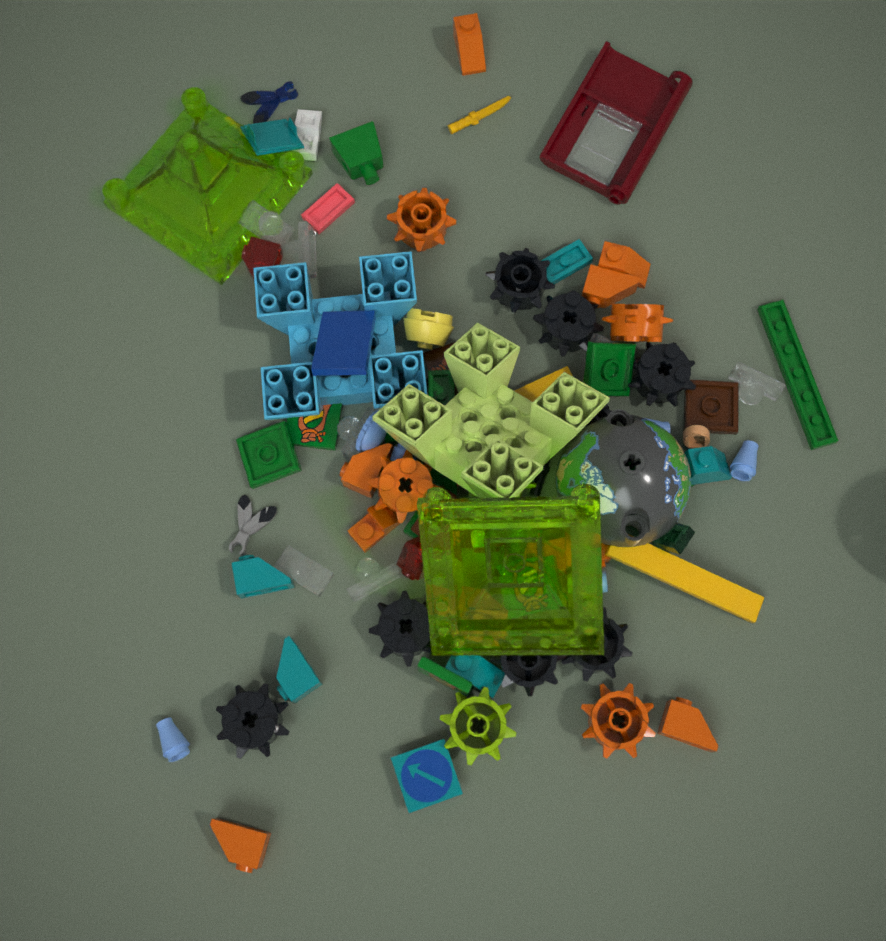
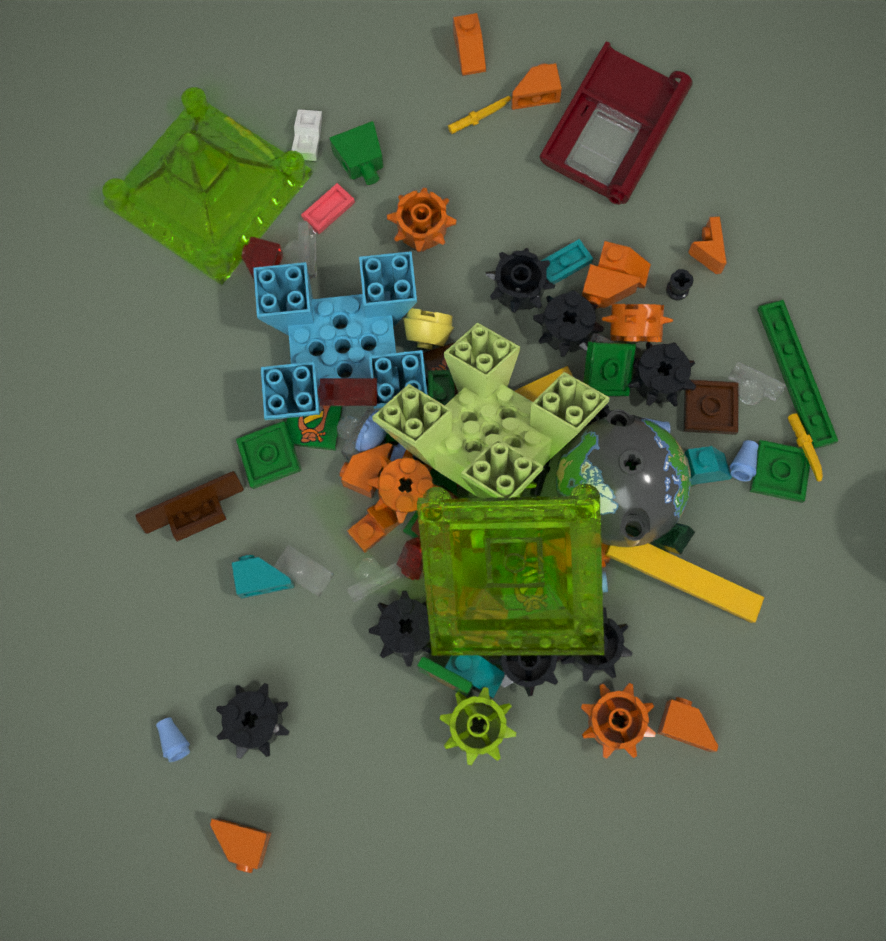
light grey piece [229,495,277,557] -> none
clear tile [238,200,295,251] -> none
teal piece [240,118,304,156] -> none
clear blue piece [241,81,298,123] -> none
teal slope [276,636,323,703] -> none
blue tile [311,310,376,376] -> none
piece [391,739,463,813] -> none
light nougat tile [683,425,710,449] -> none
none -> reddish brown bracket [135,471,244,542]
none -> clear red slope [318,378,377,406]
none -> orange slope [511,63,562,110]
none -> black bush [666,269,694,301]
none -> orange slope [688,216,726,274]
none -> green tile [750,440,810,503]
none -> yellow piece [787,413,823,482]

